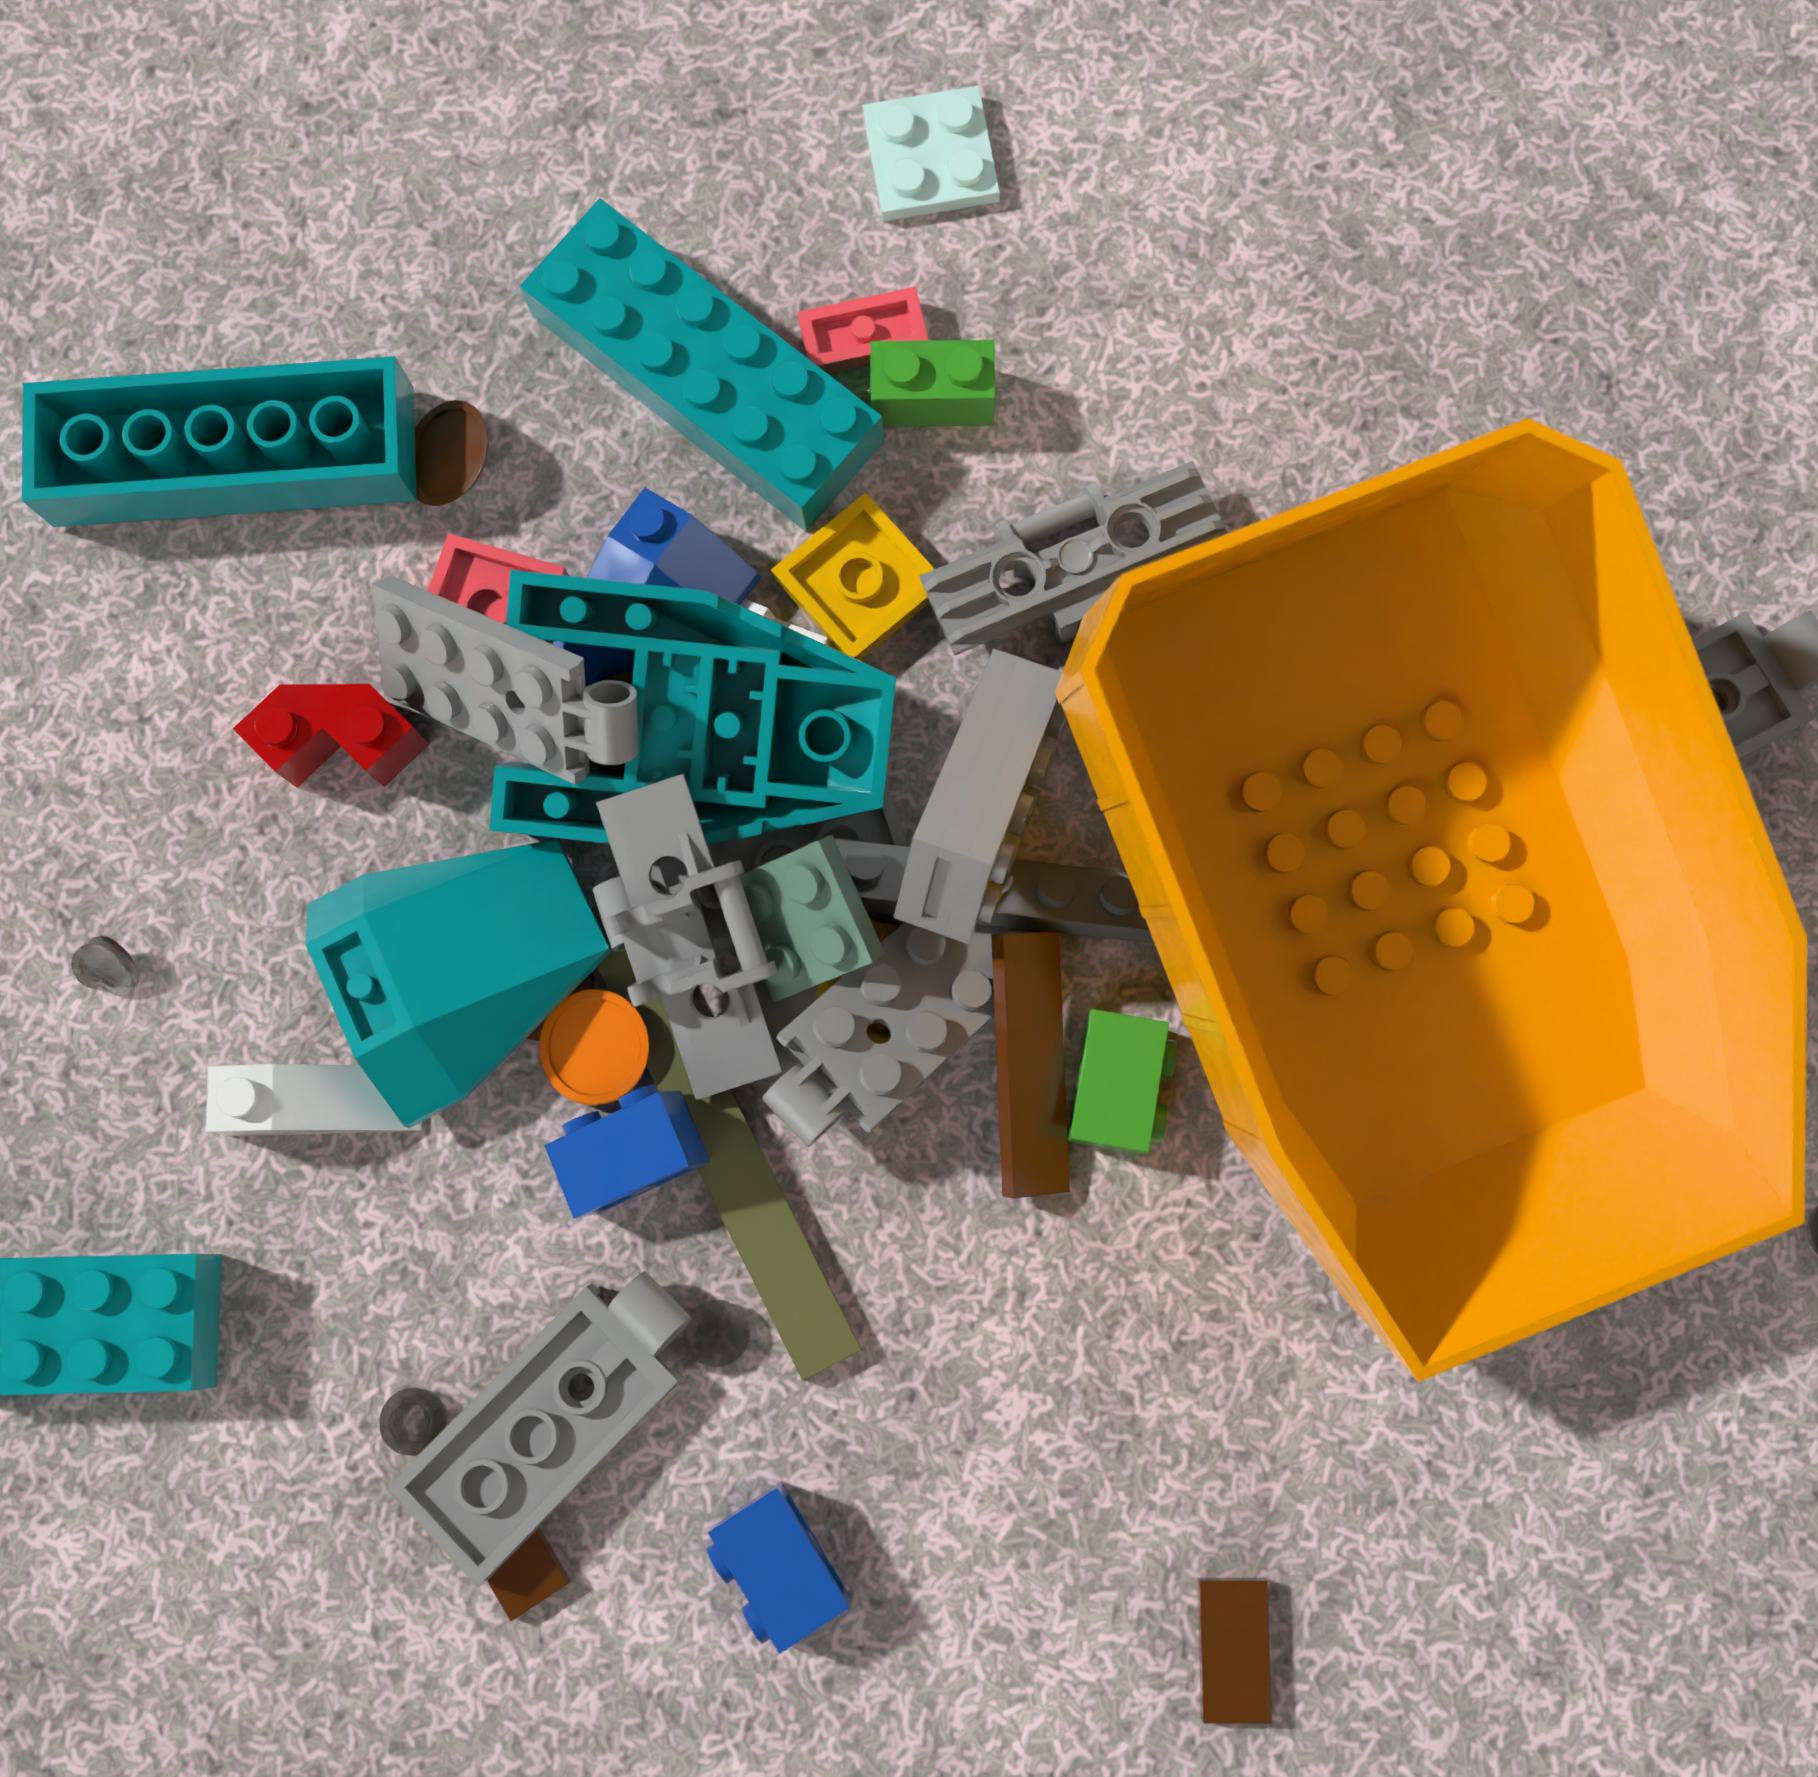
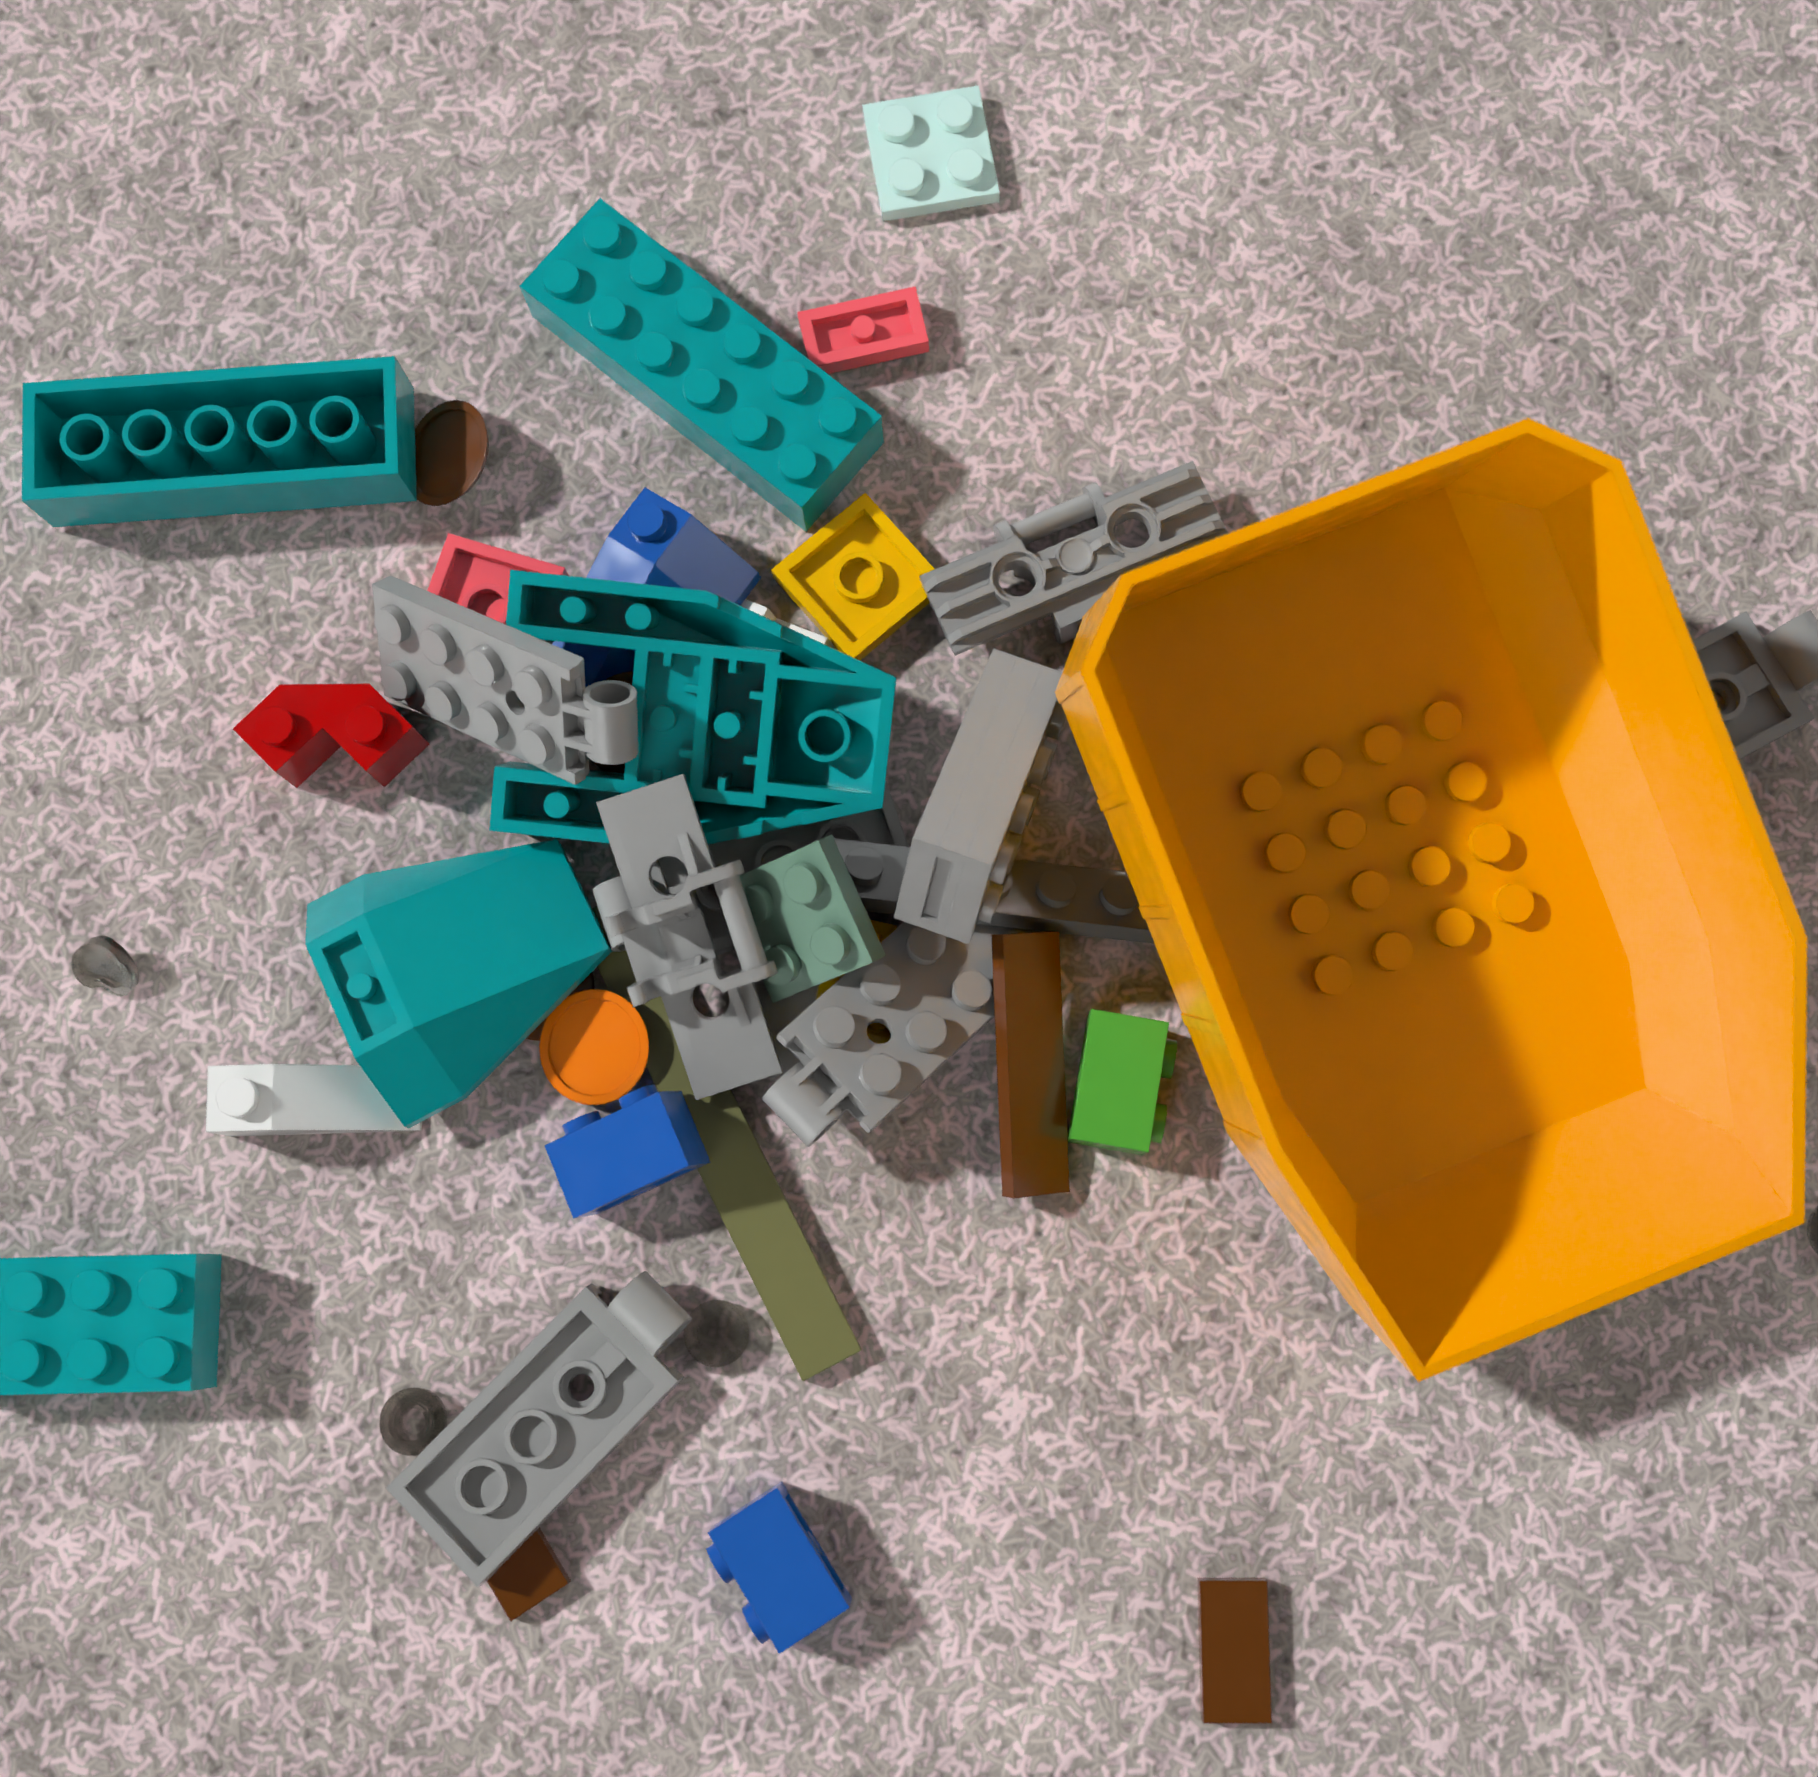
bright green brick [870,340,995,427] -> none

